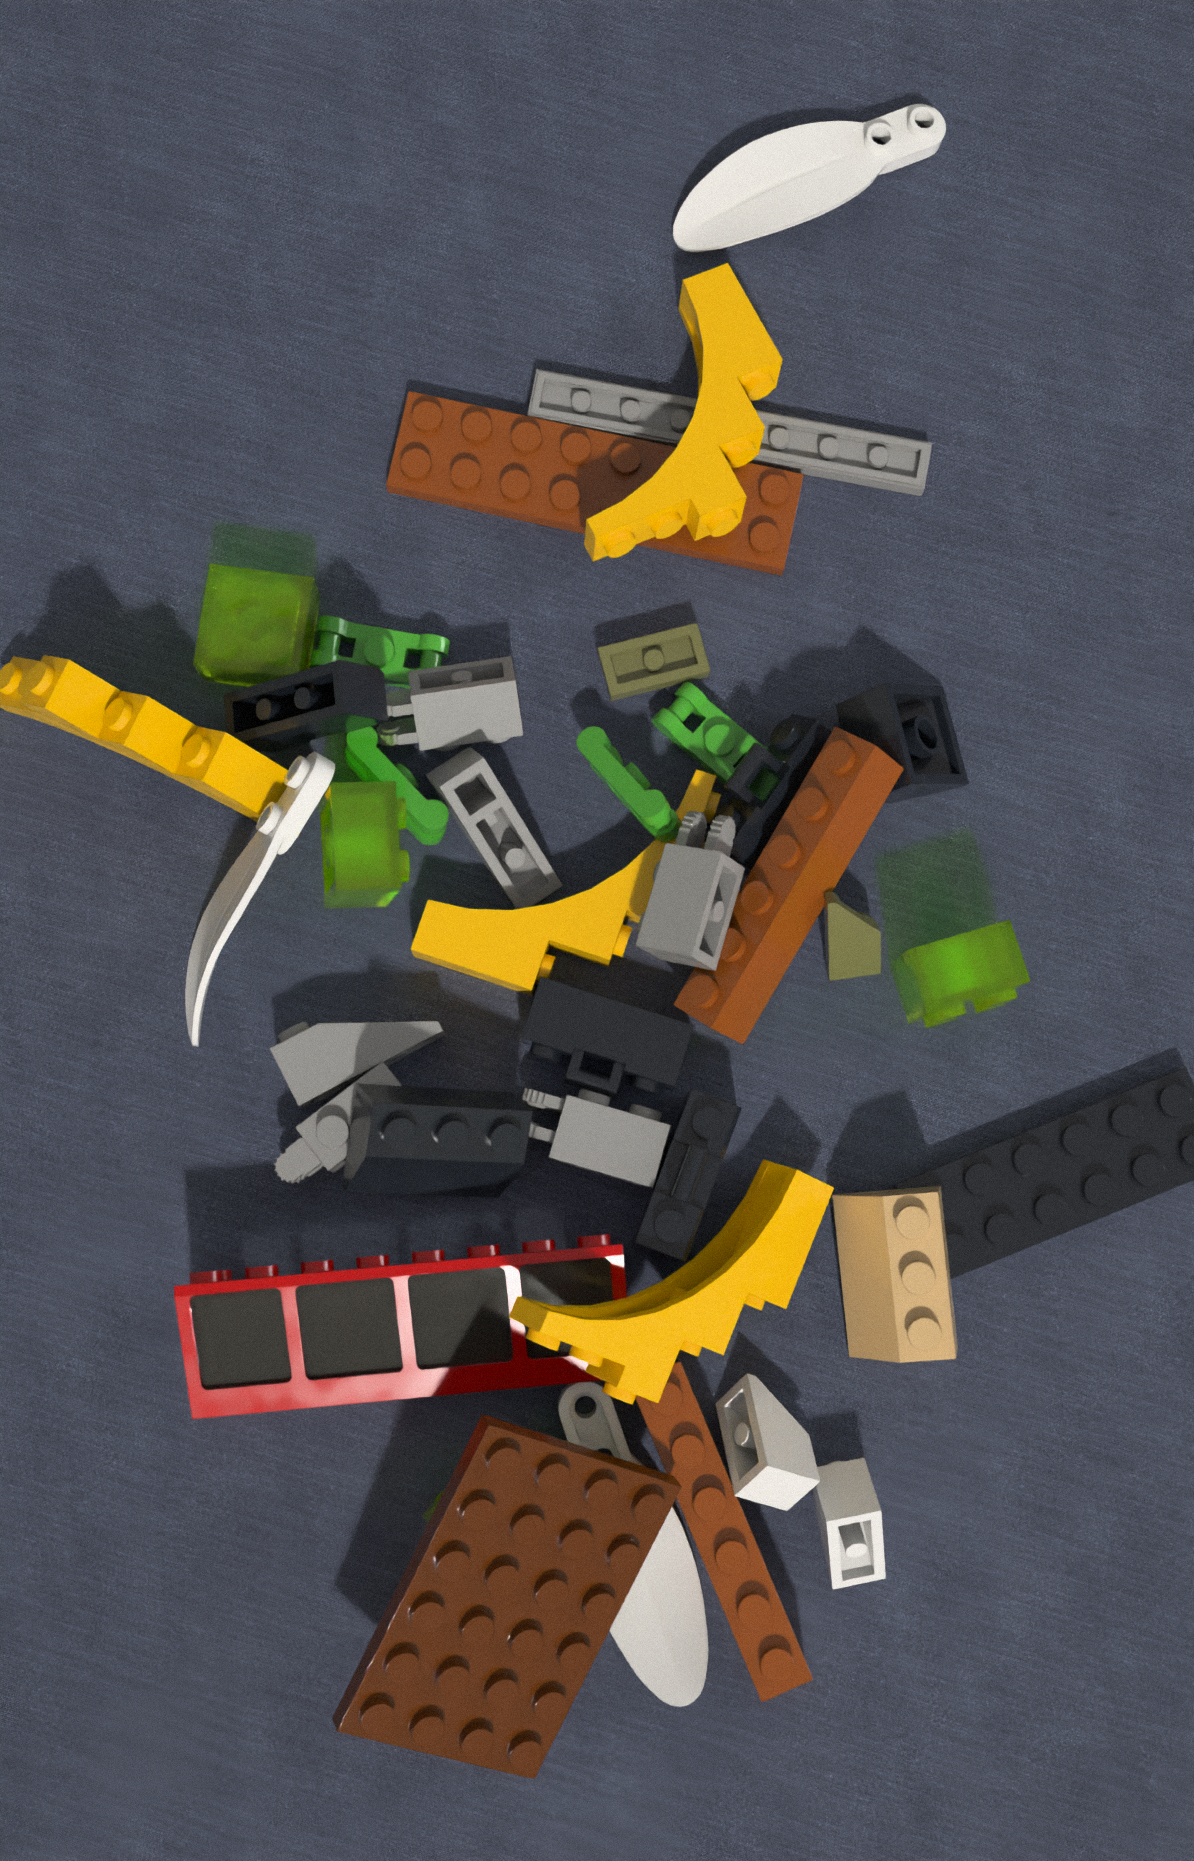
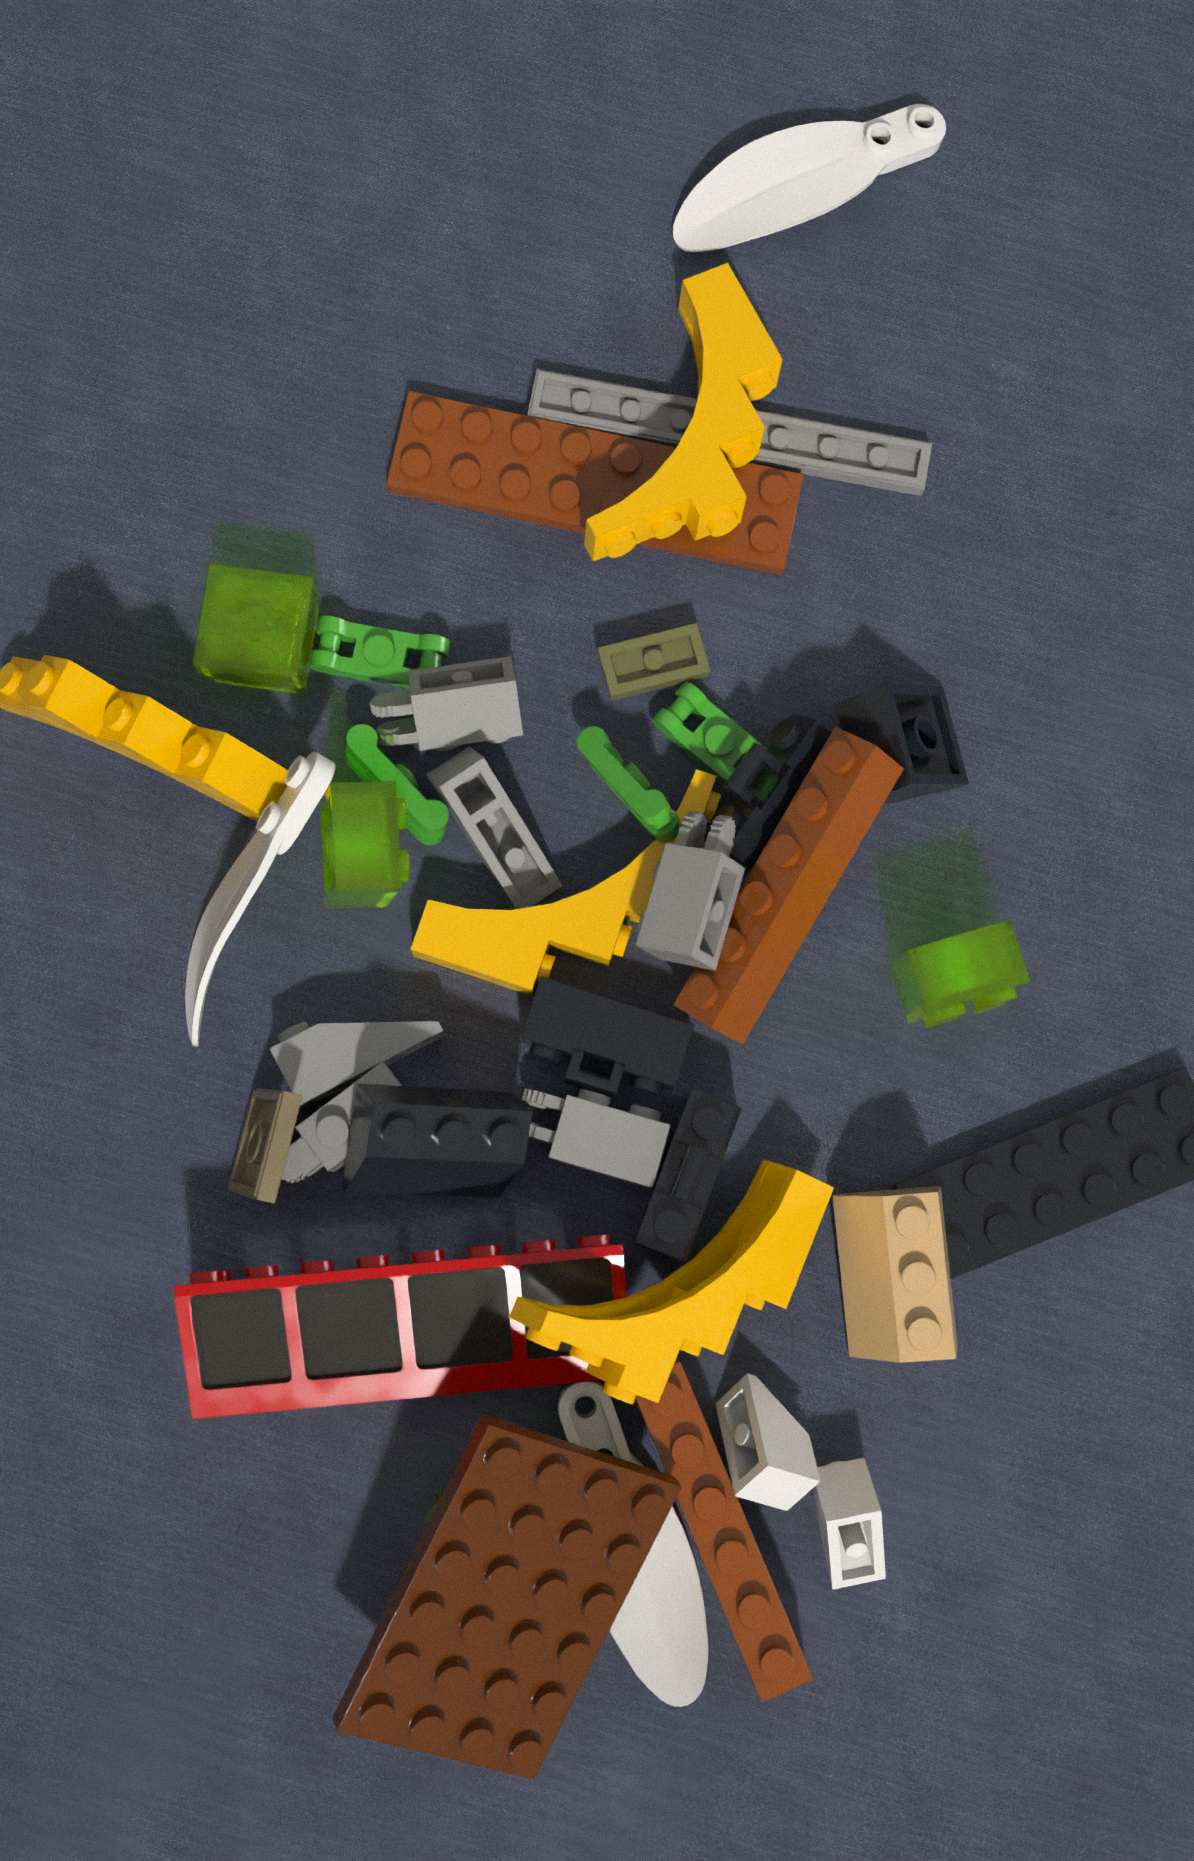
black piece [224,660,388,753] -> none
olive tile [824,892,881,981] -> none
none -> dark tan tile [228,1088,302,1204]

